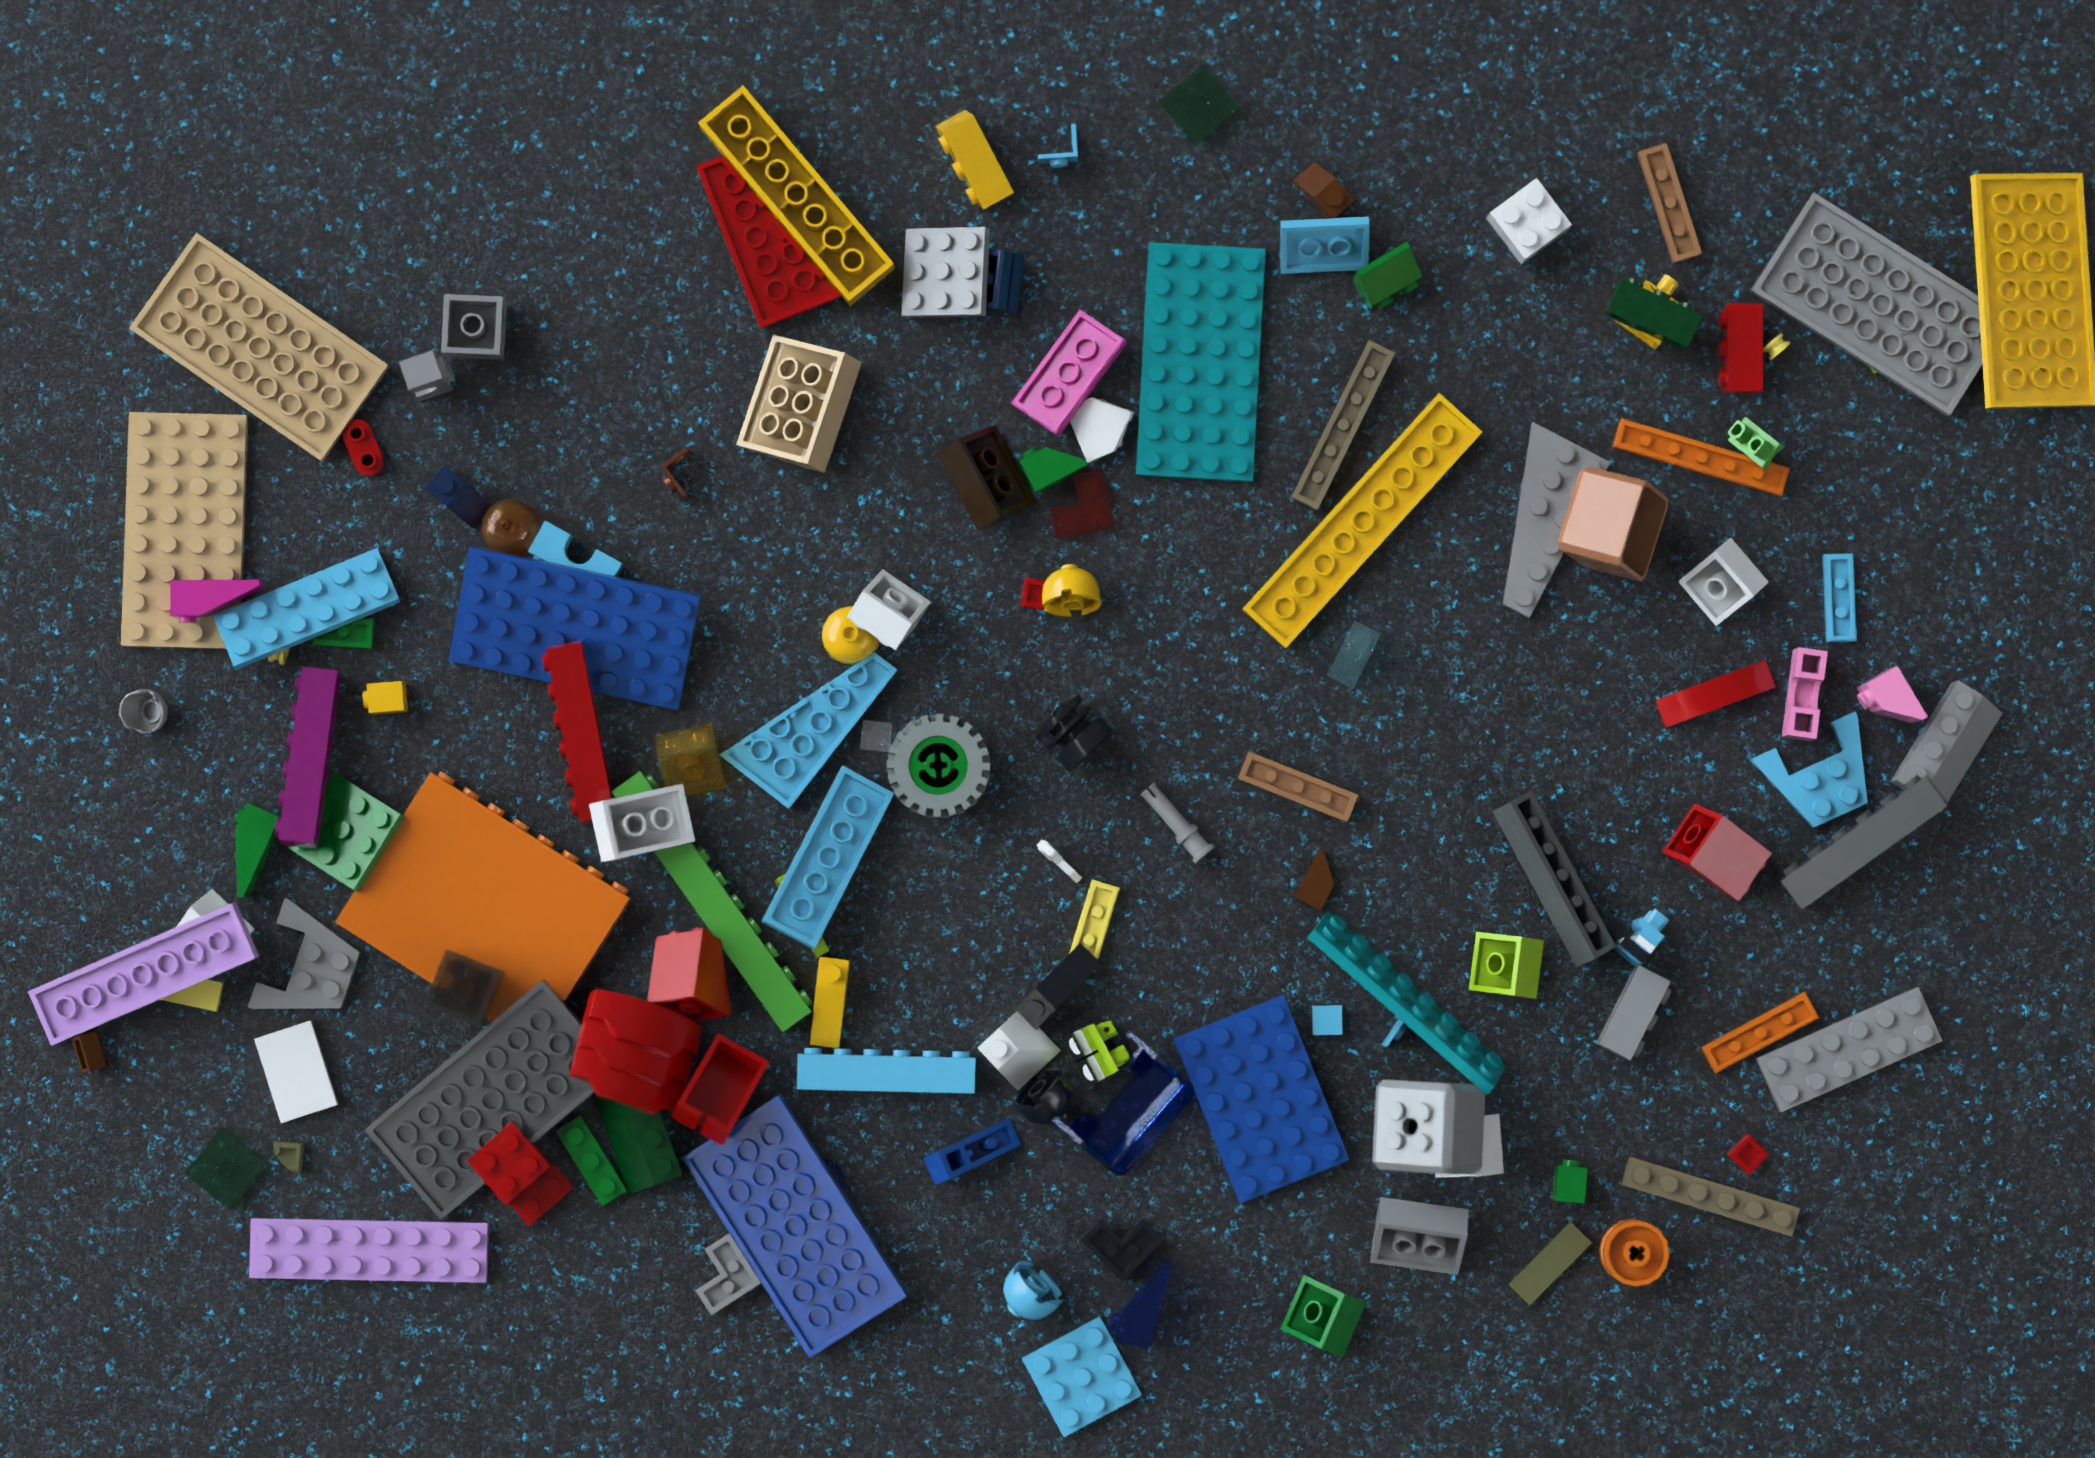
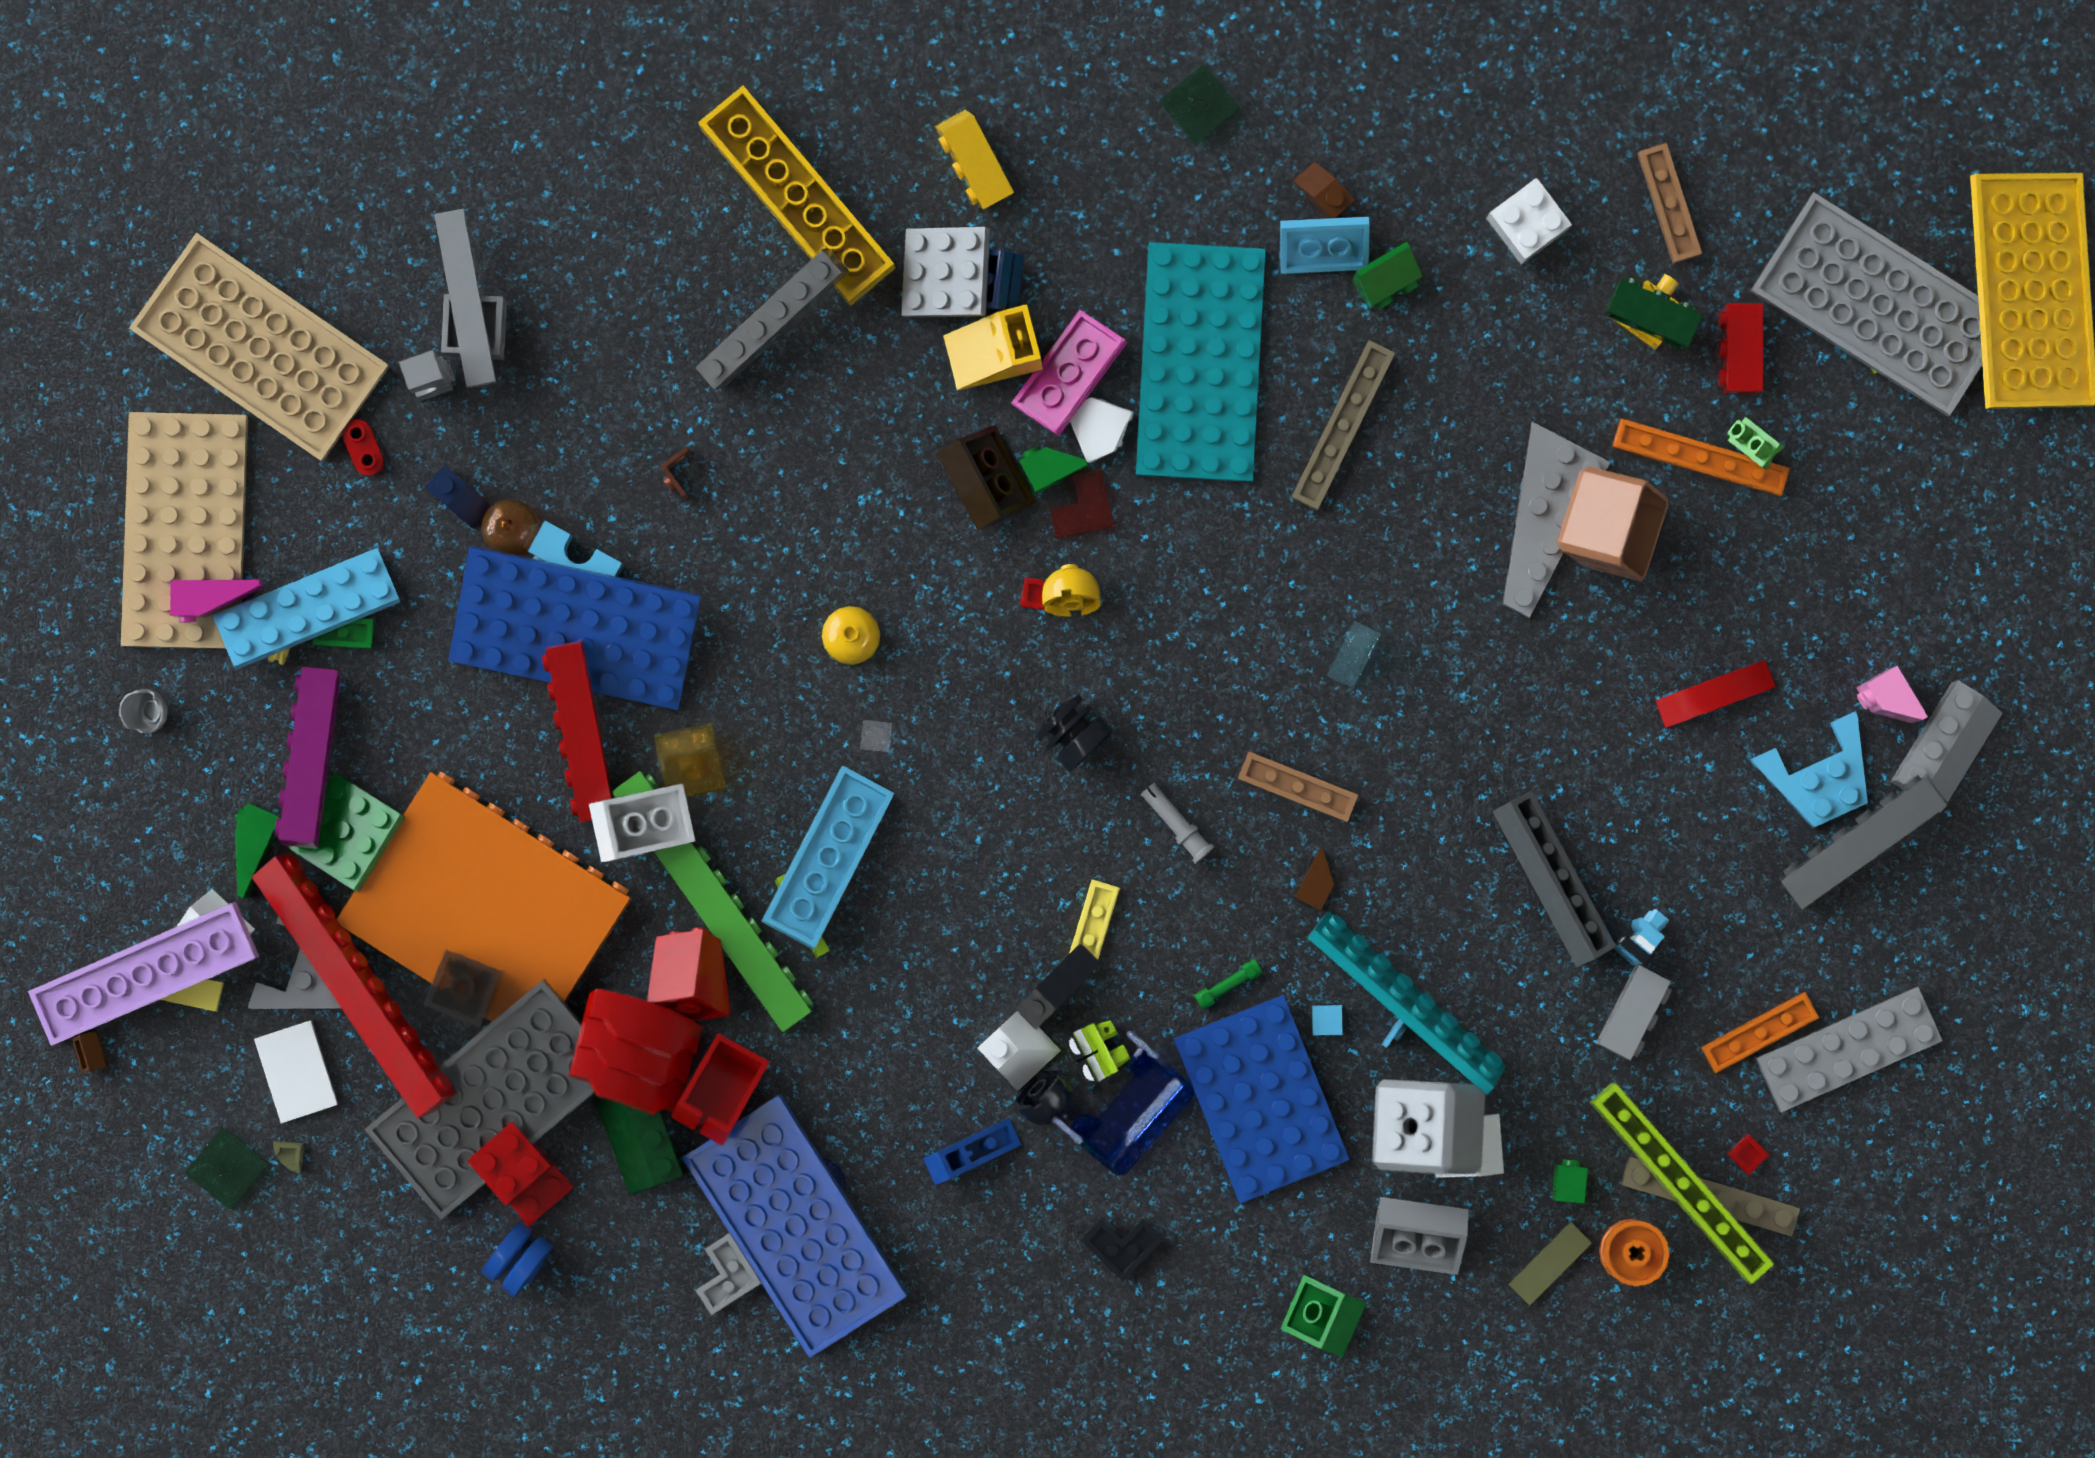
lavender plate [249,1218,489,1283] -> none
yellow brick [362,681,408,715] -> none
green plate [556,1115,628,1206] -> none
red wing [696,155,842,329] -> none
medium azure wing [719,652,898,809] -> none
tan slope [736,335,862,473] -> none
medium azure brick [797,1048,976,1094] -> none
yellow slope [810,957,850,1048] -> none
white brick [847,569,931,650] -> none
light grey wheel [887,714,990,819] -> none
medium azure cylinder [1003,1261,1063,1320] -> none
medium azure plate [1022,1316,1142,1437] -> none
white helmet [1037,839,1082,883] -> none
medium azure bracket [1038,124,1078,168] -> none
clear blue slope [1109,1258,1173,1350] -> none
yellow plate [1242,393,1482,649] -> none
lime slope [1469,932,1544,999] -> none
slope [1662,804,1771,902] -> none
white slope [1678,538,1769,626] -> none
light yellow bush [1763,333,1791,361] -> none
bright pink arch [1782,647,1828,741] -> none
medium azure tile [1822,553,1857,643] -> none
none -> red brick [252,853,456,1119]
none -> light grey tile [434,209,497,388]
none -> blue wheel [481,1221,554,1298]
none -> dark grey brick [695,249,850,390]
none -> yellow slope [944,304,1043,391]
none -> green bar [1194,959,1263,1010]
none -> lime brick [1589,1083,1774,1284]

